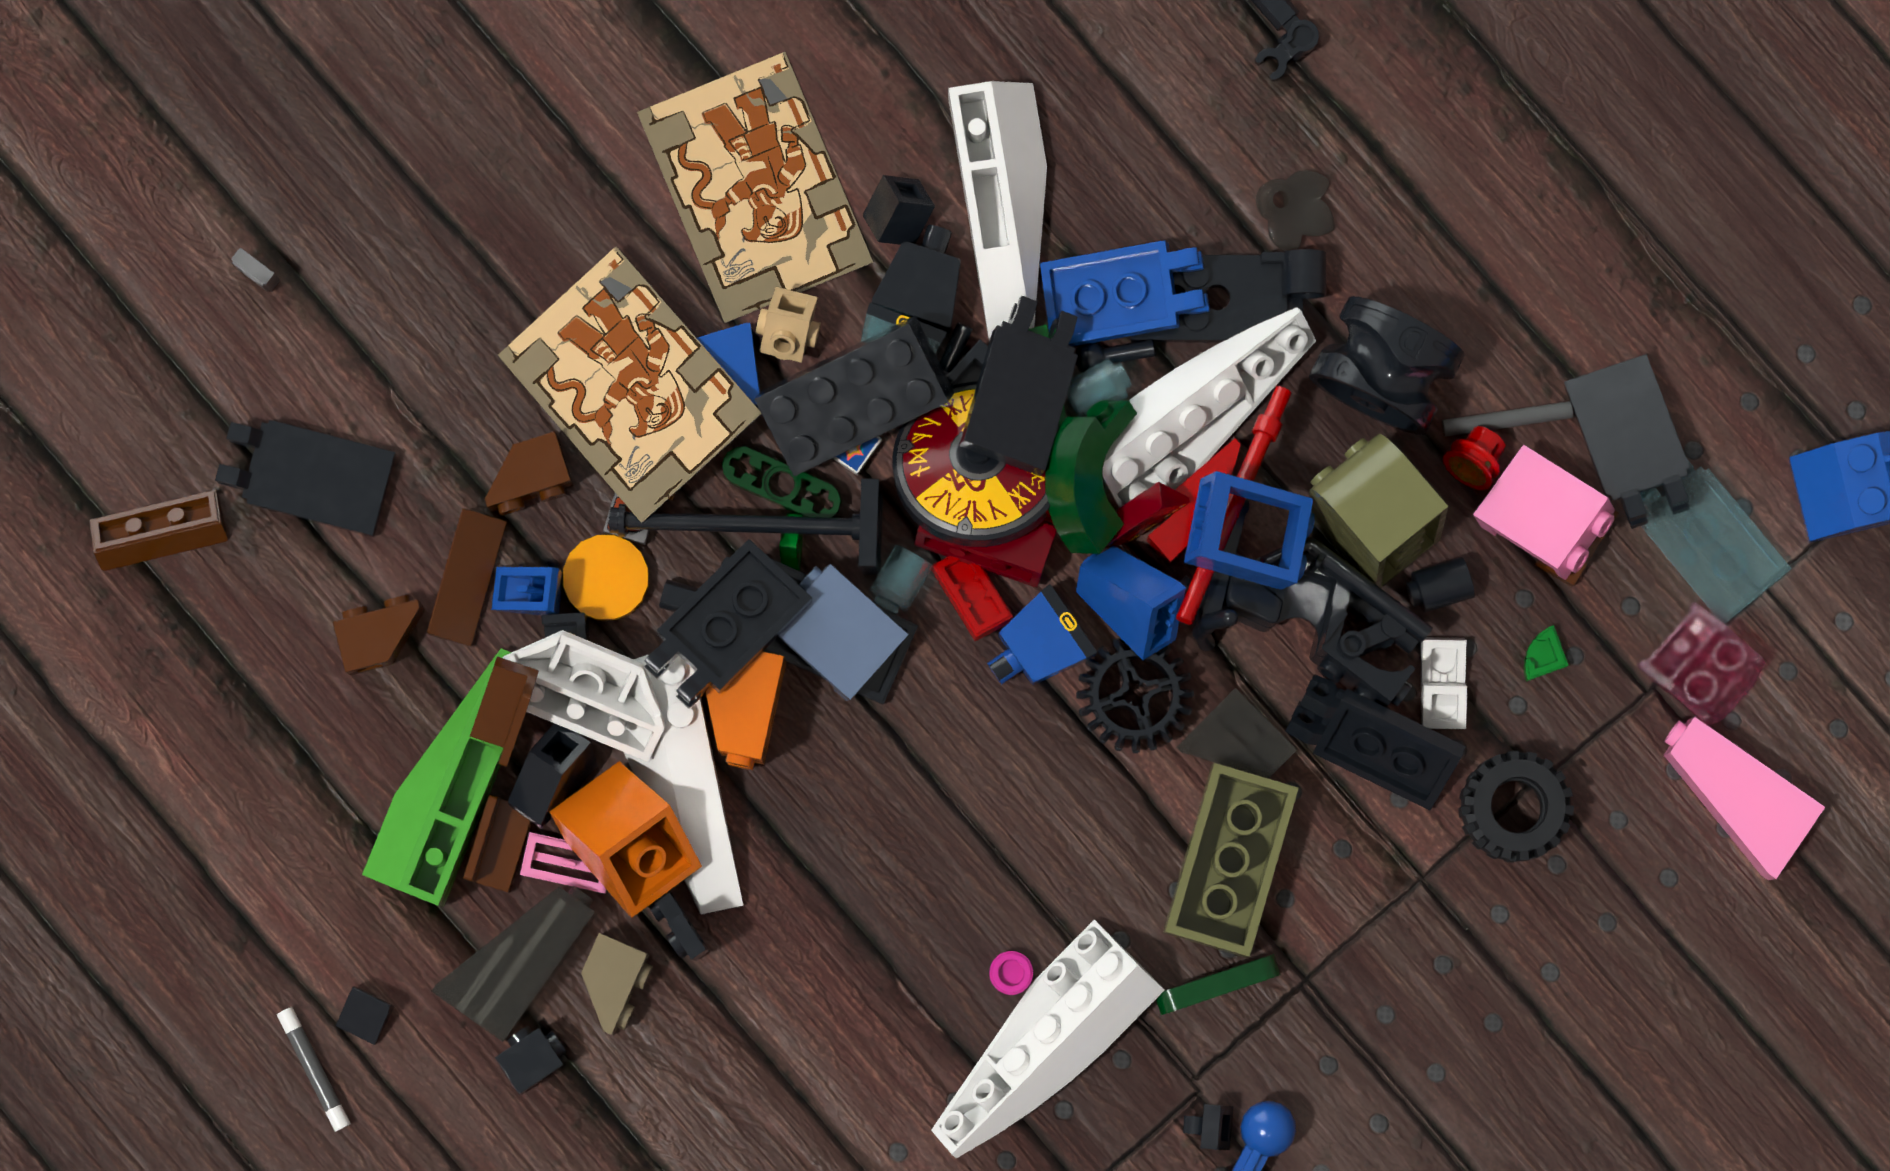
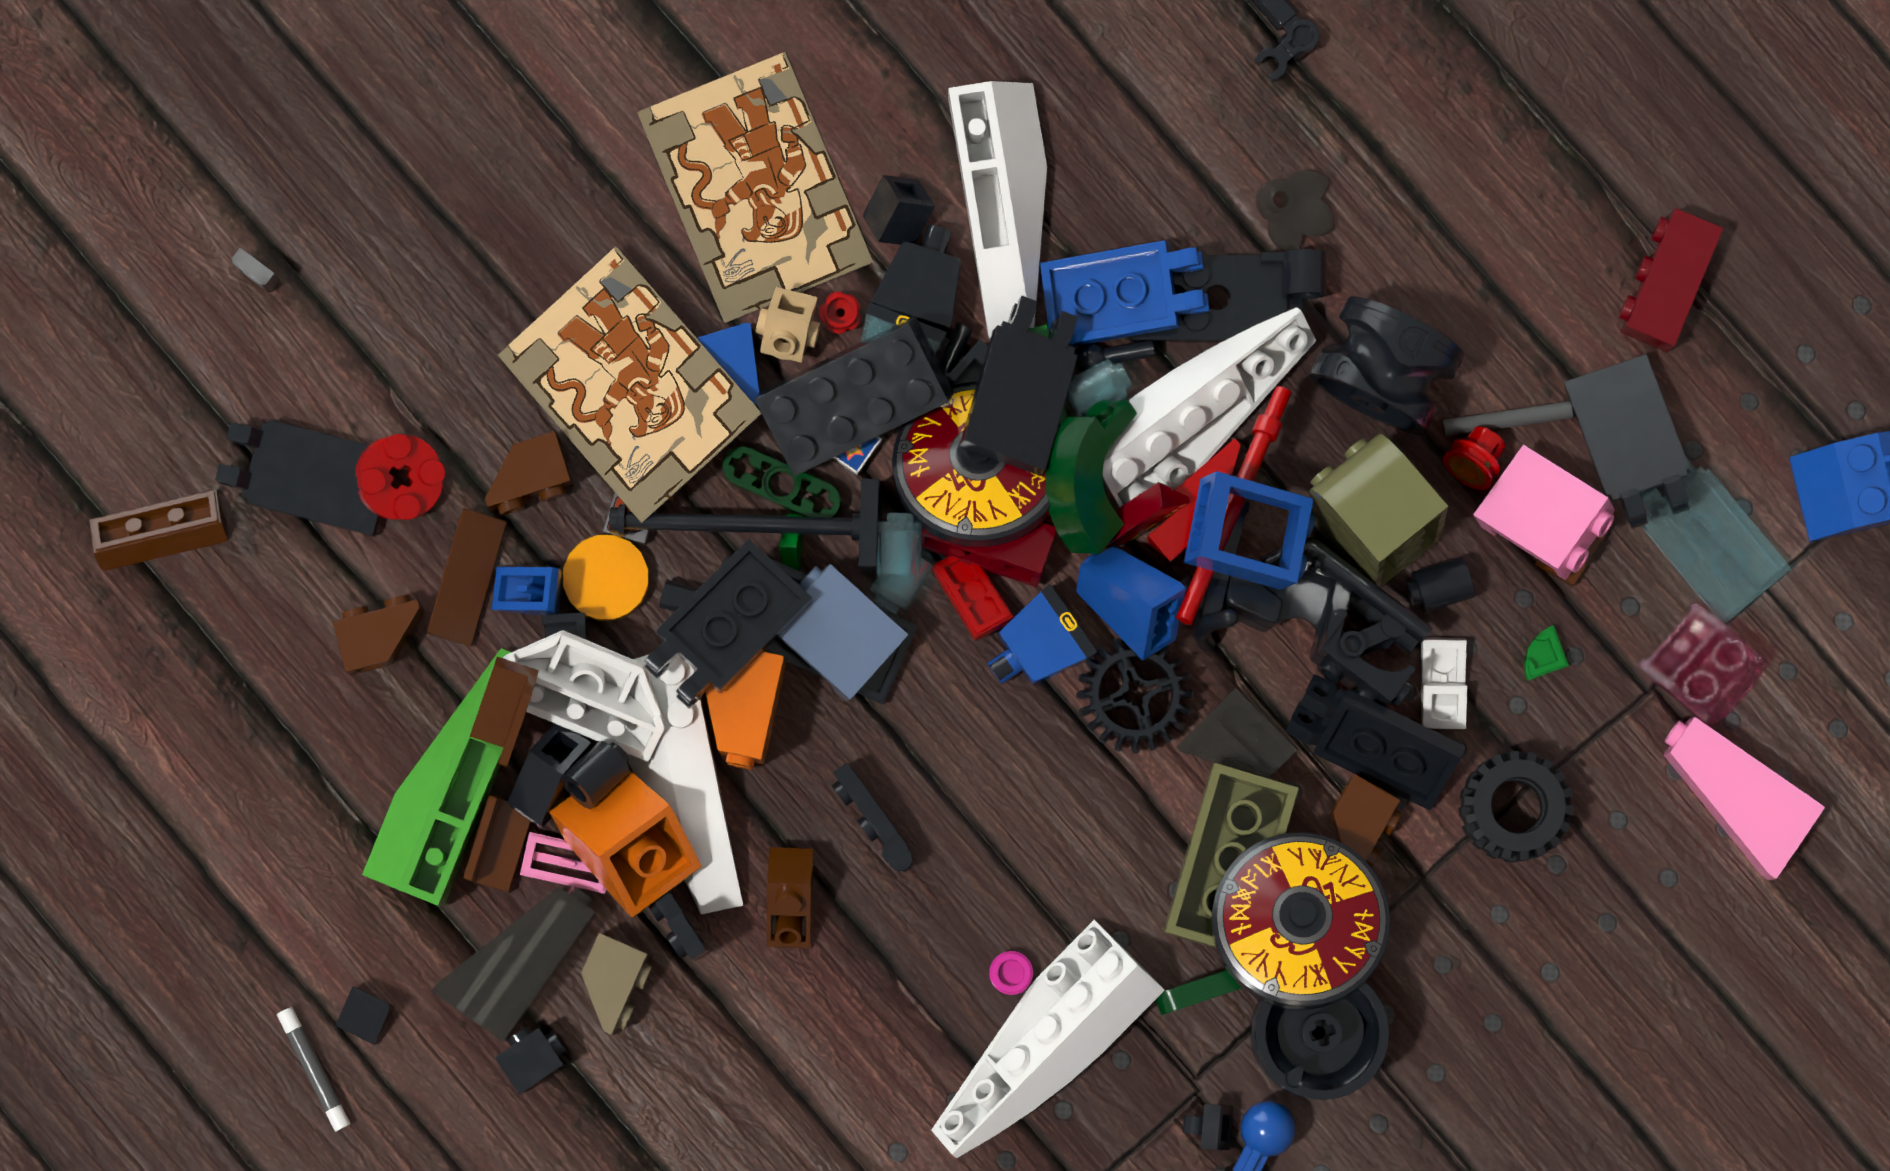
none -> red plate [356,434,445,520]
none -> black brick [561,741,630,809]
none -> reddish brown slope [766,847,813,948]
none -> red plate [819,291,861,334]
none -> black hinge [831,764,913,872]
none -> clear light blue brick [877,513,922,576]
none -> dish [1211,832,1390,1010]
none -> black piece [1250,983,1389,1100]
none -> reddish brown slope [1329,774,1402,868]
none -> dark red brick [1618,208,1723,353]

